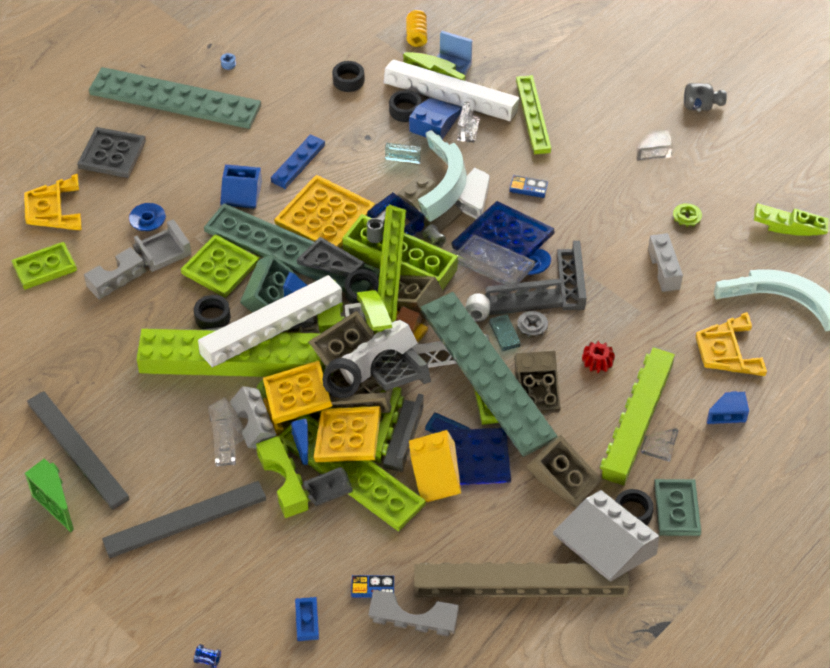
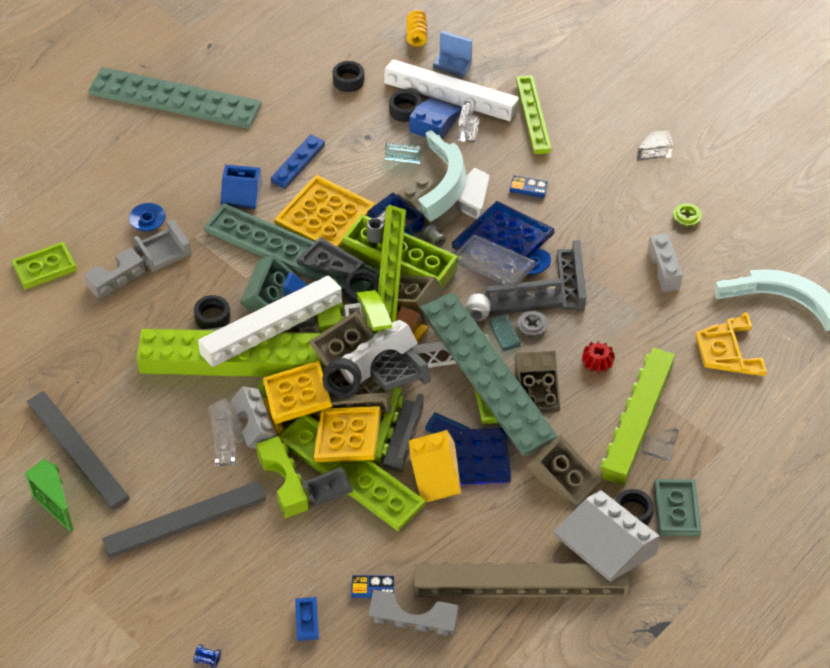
yellow wing [24,174,82,231] -> none
dark grey plate [77,127,146,178] -> none
lime plate [181,234,259,298] -> none
medium blue bush [220,53,236,70] -> none
blue slope [291,419,308,465] -> none
lime slope [403,52,465,81] -> none
dark grey piece [684,83,727,112] -> none
blue slope [706,391,749,424] -> none
lime slope [754,203,829,236] -> none

